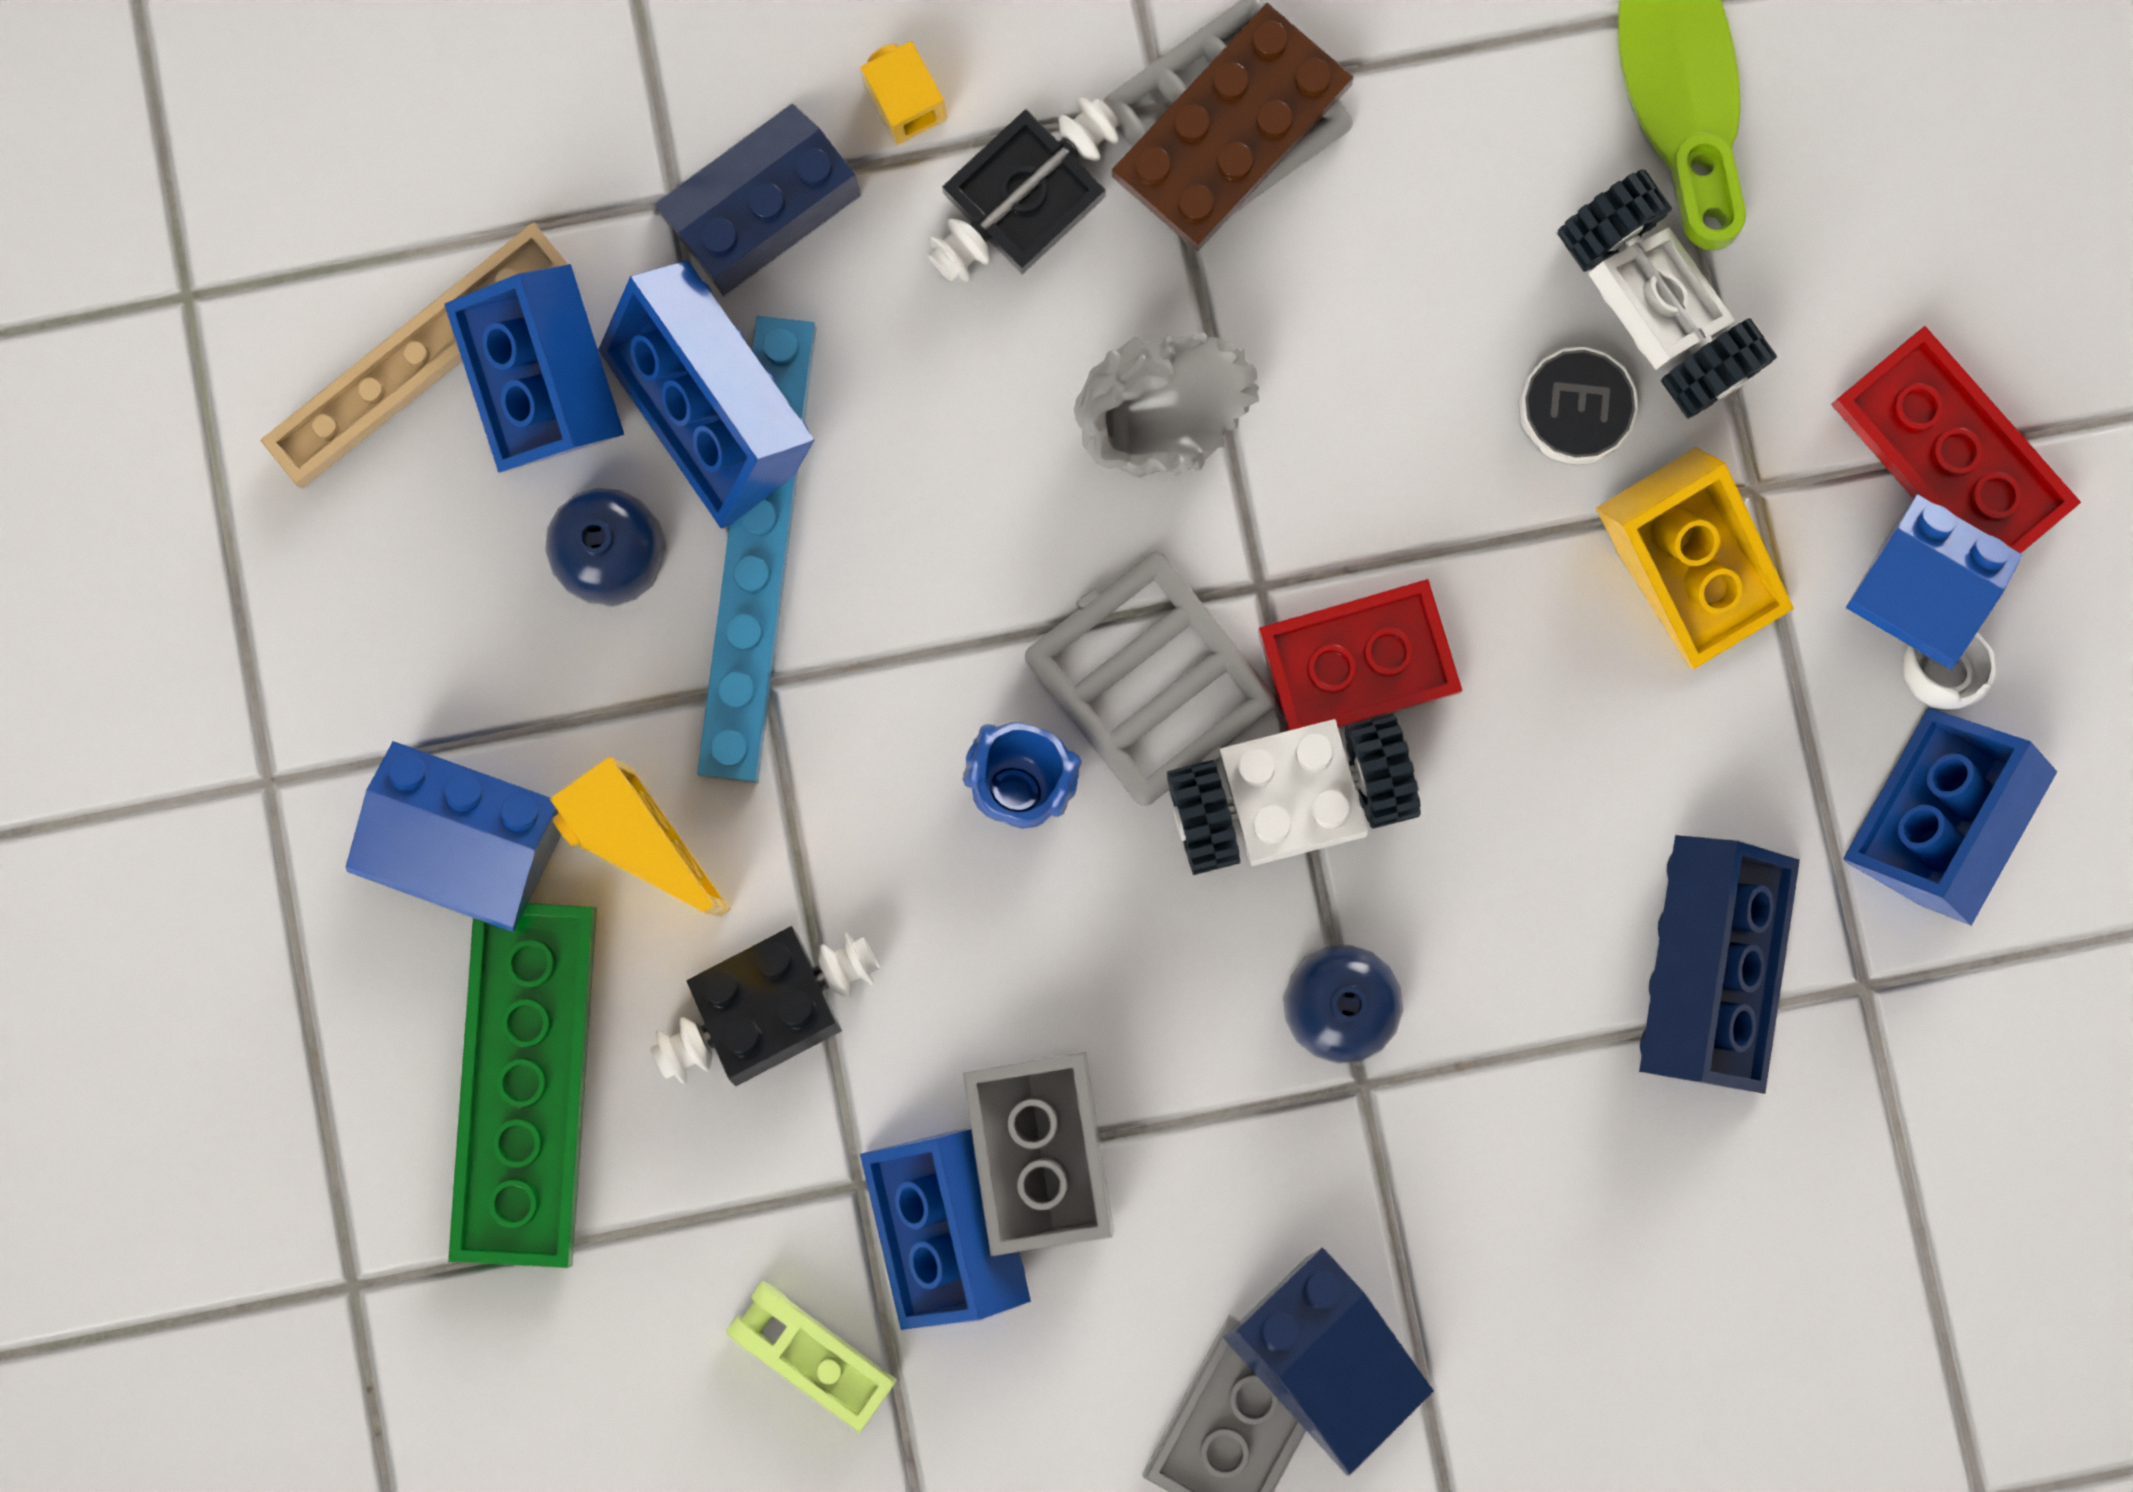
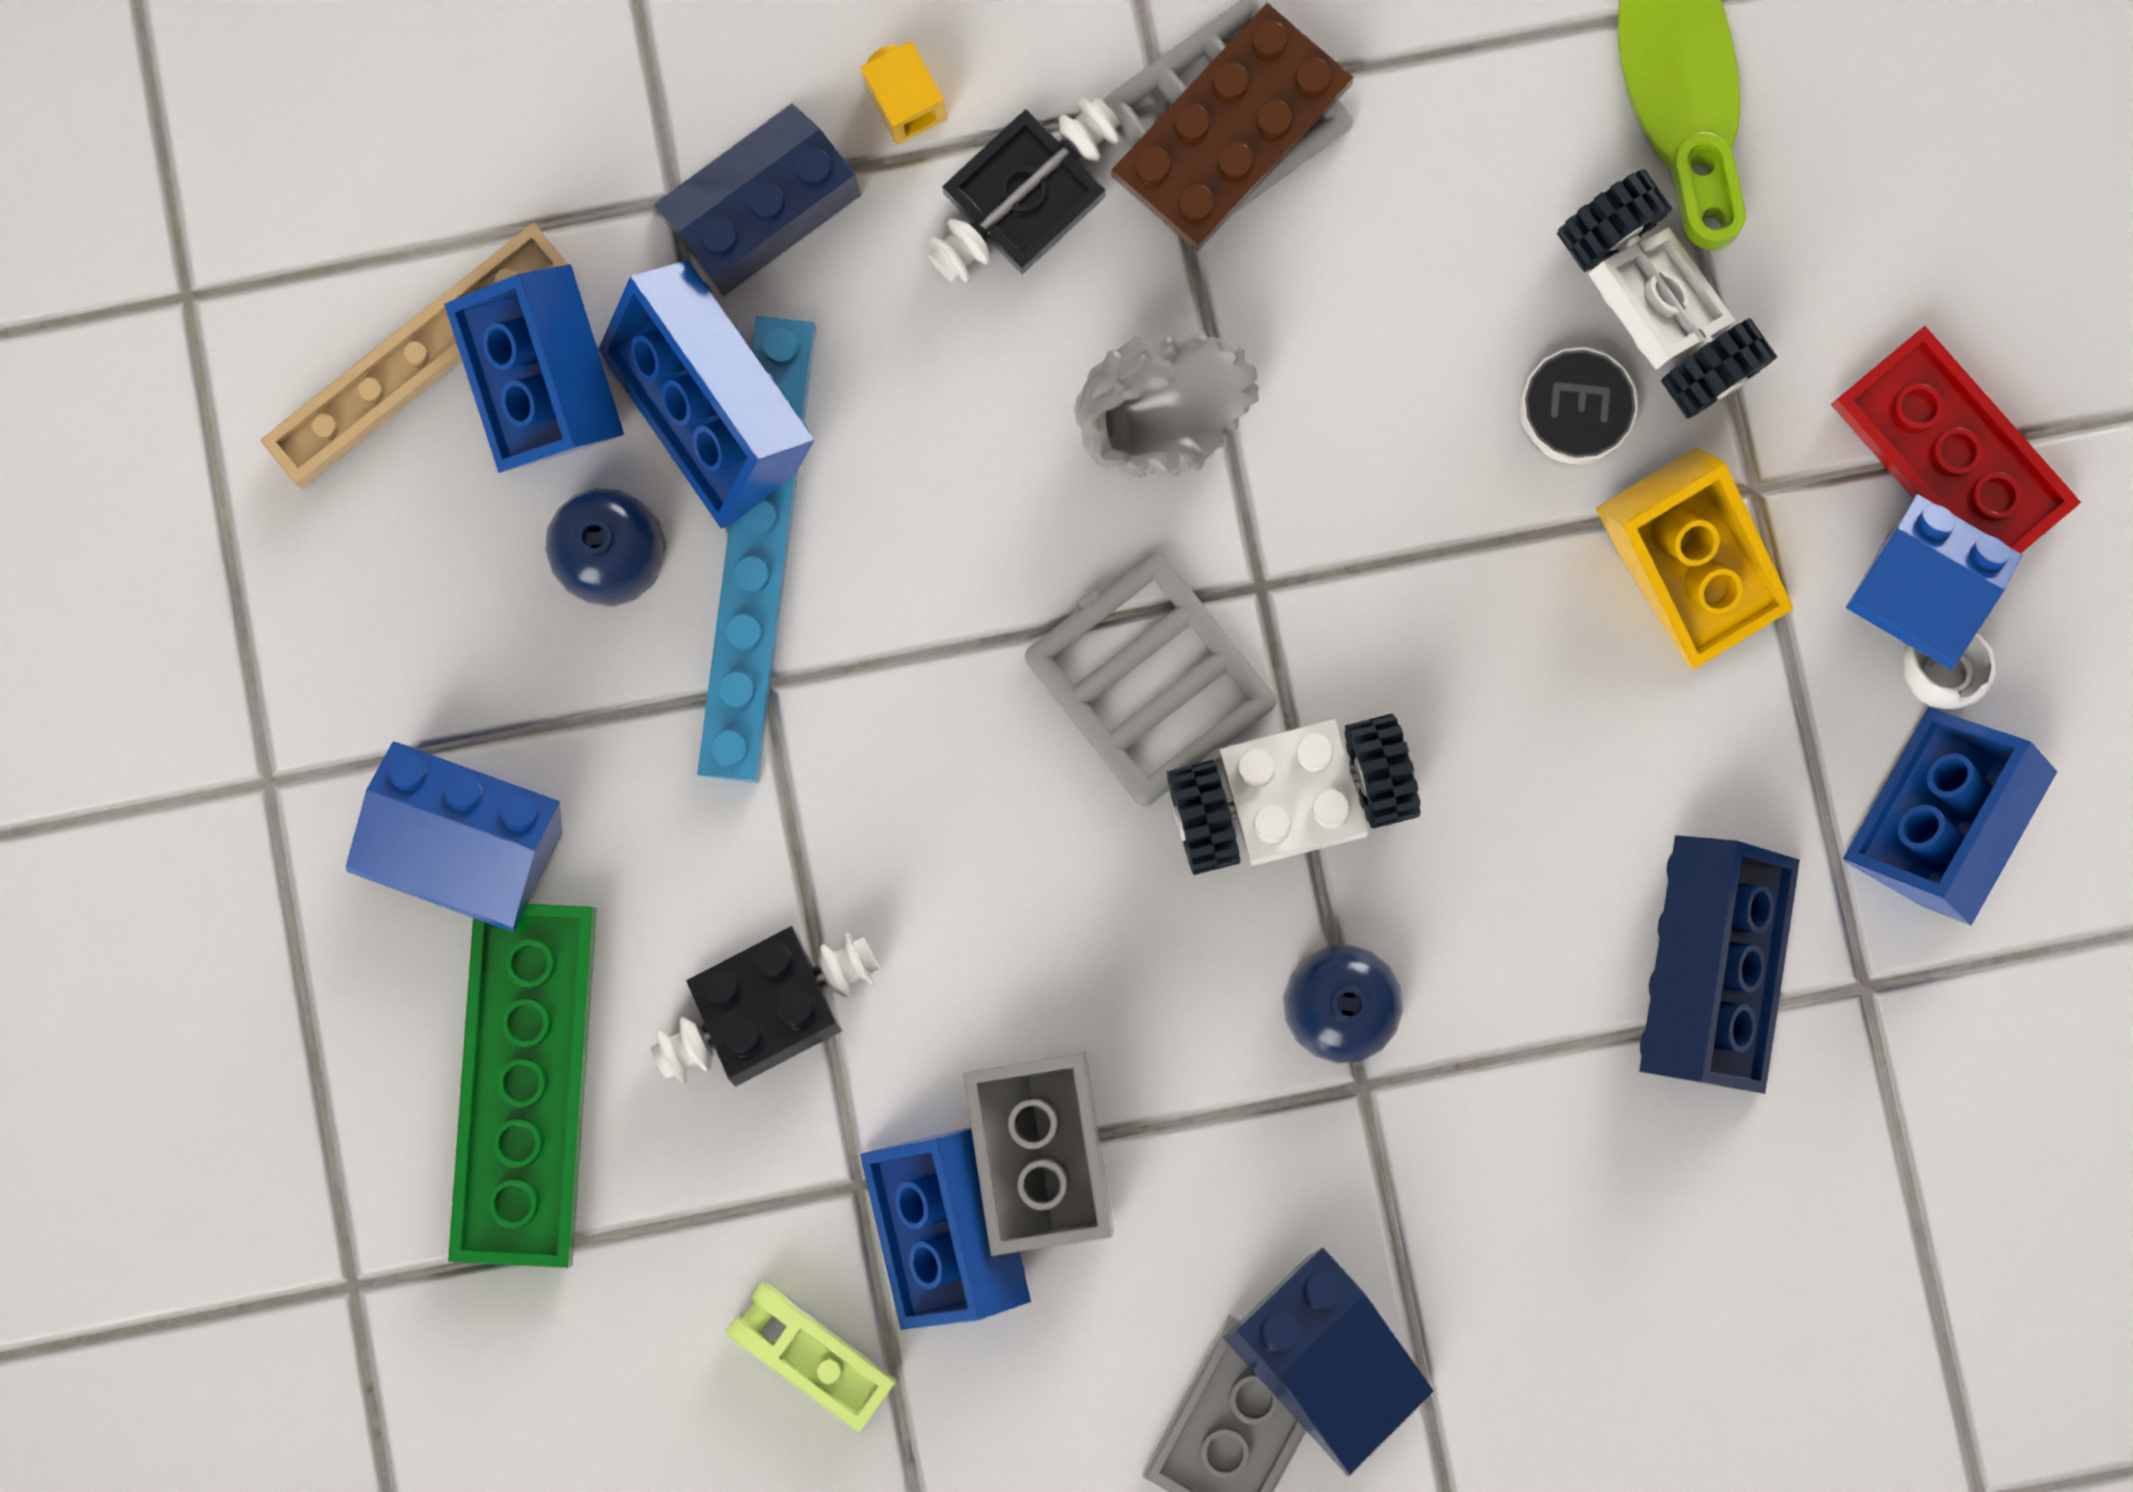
yellow slope [550,756,731,916] -> none
blue hair [962,722,1082,829] -> none
red plate [1258,579,1463,731] -> none

